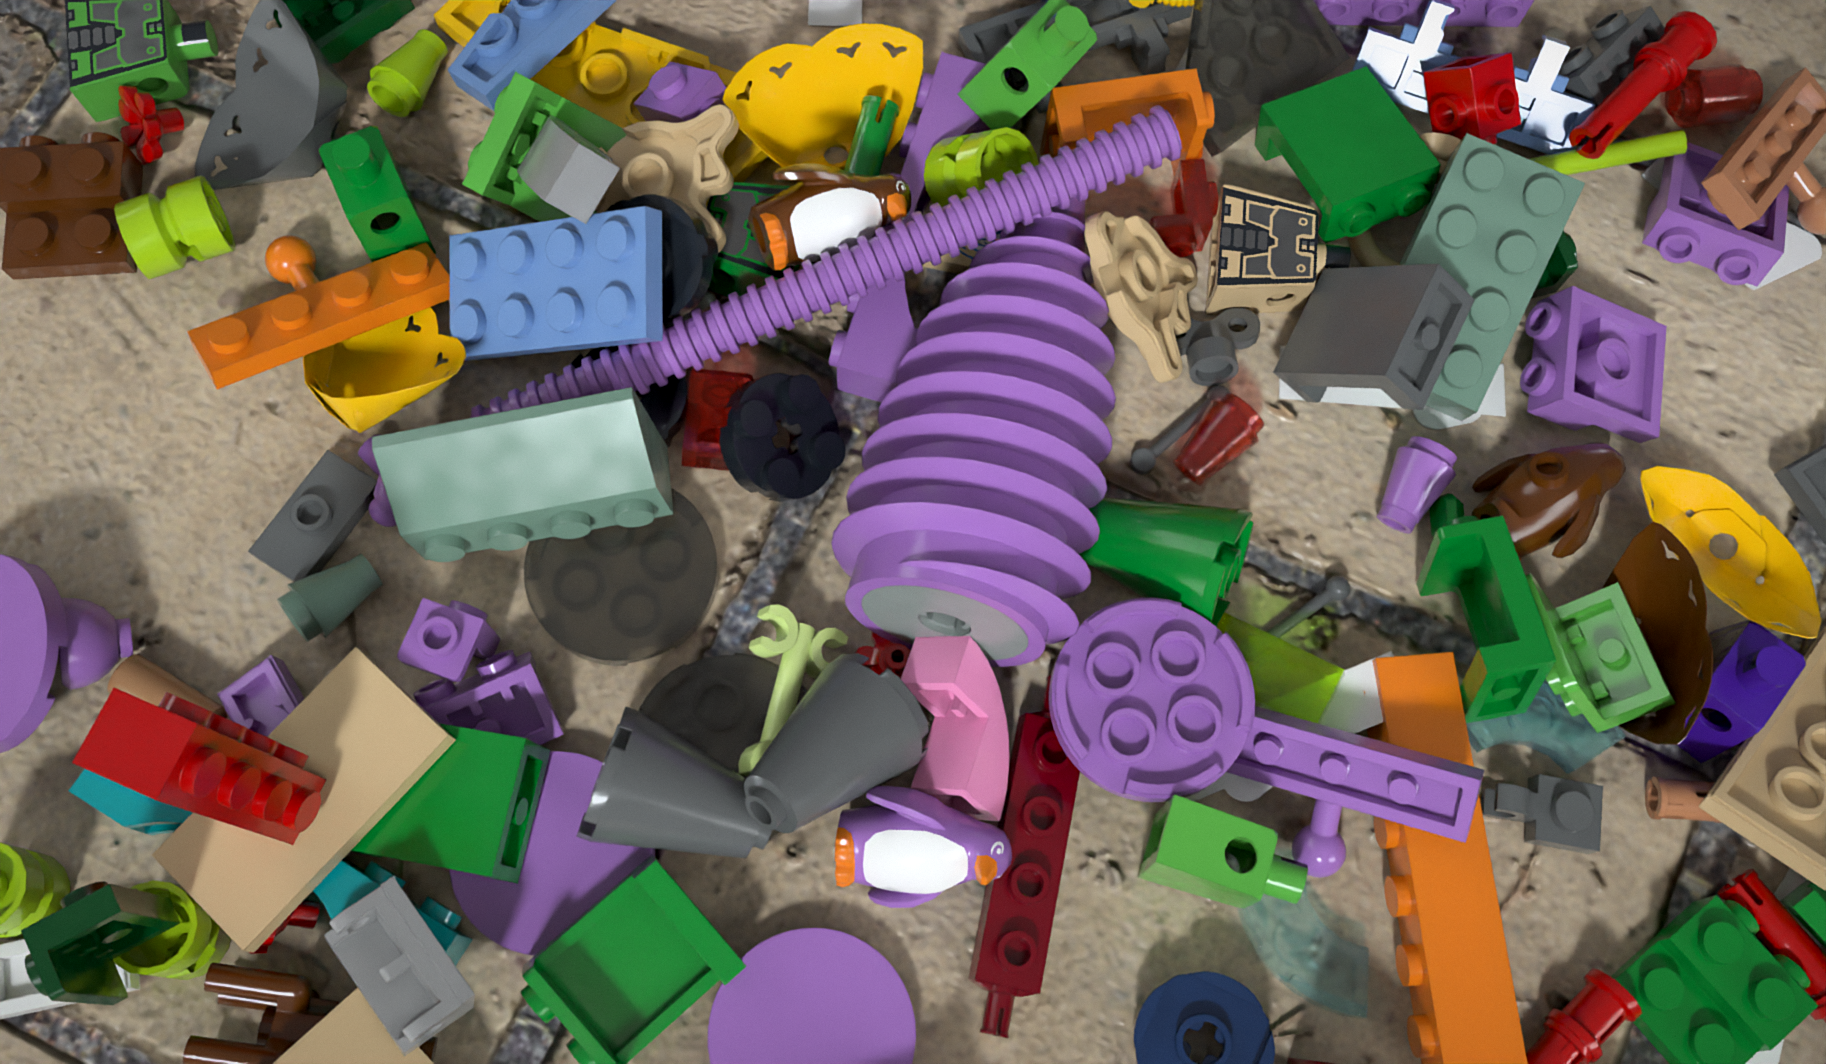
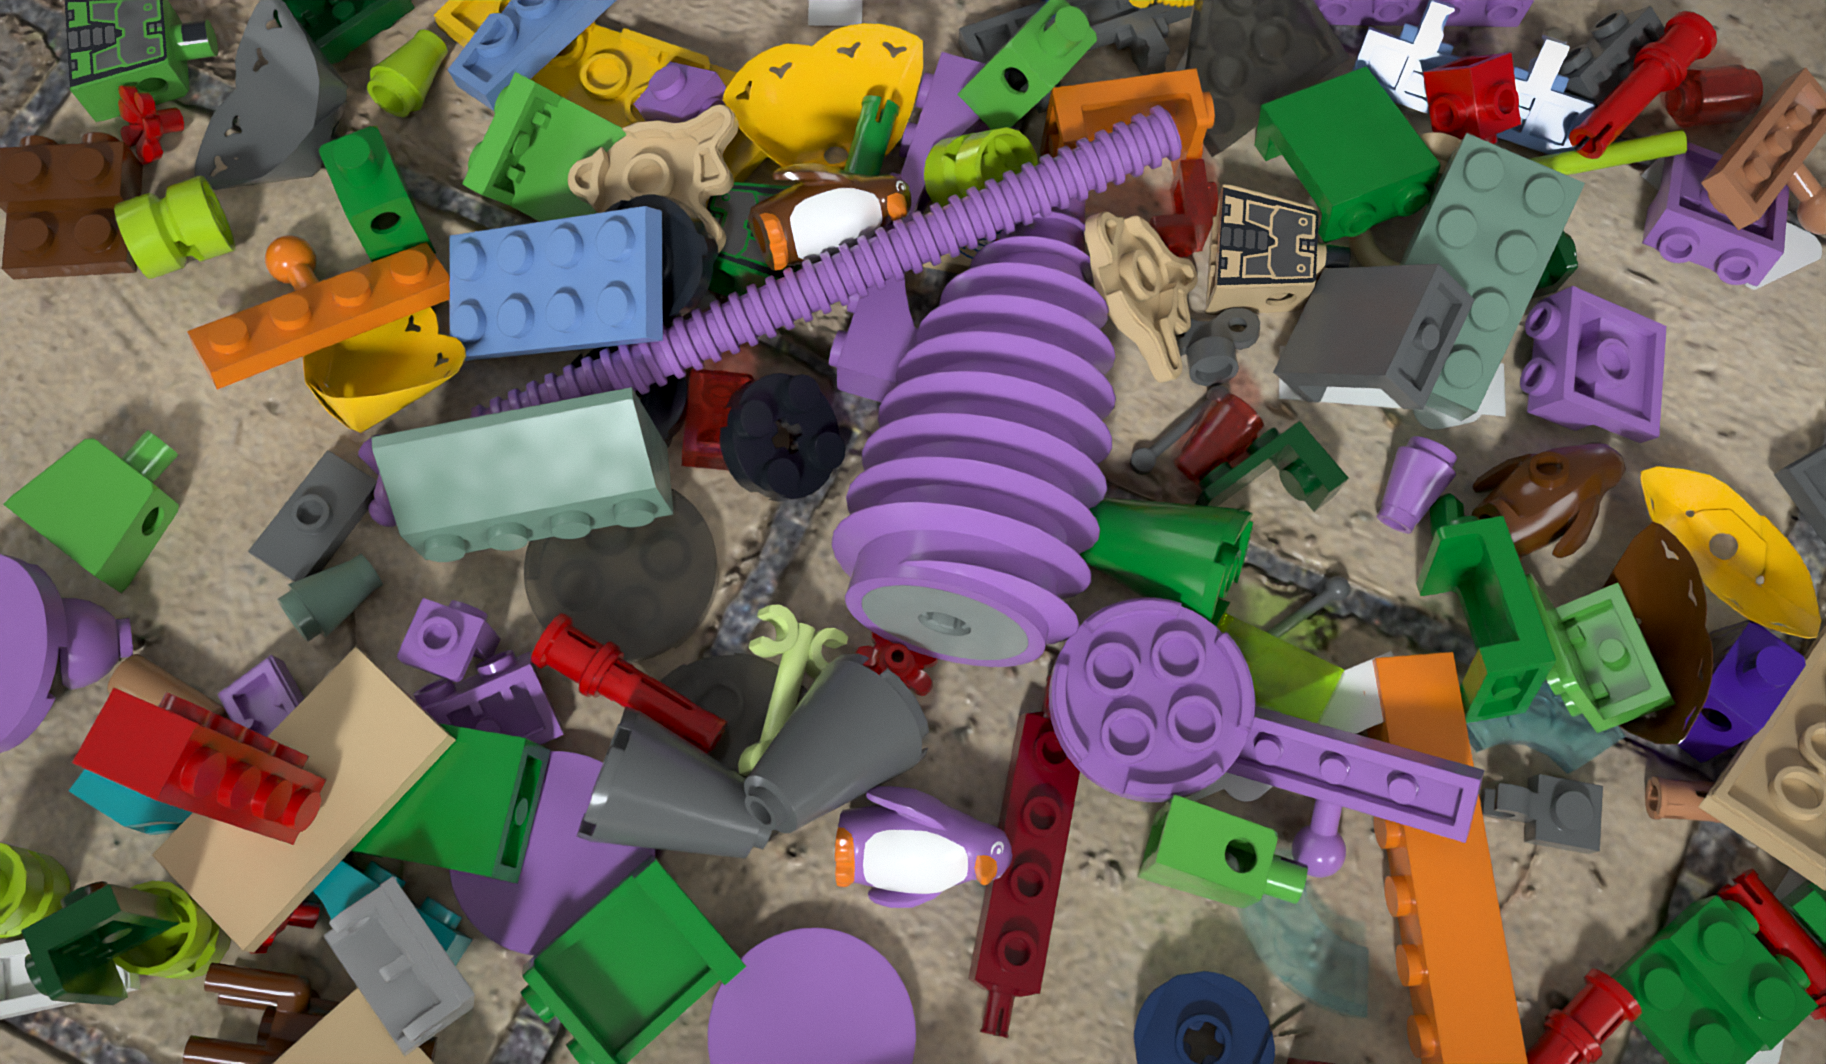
light grey slope [517,115,620,224] -> none
bright pink brick [901,636,1009,821] -> none
none -> bright green torso [3,430,179,594]
none -> red pin [530,613,728,755]
none -> dark green bracket [1194,420,1349,512]

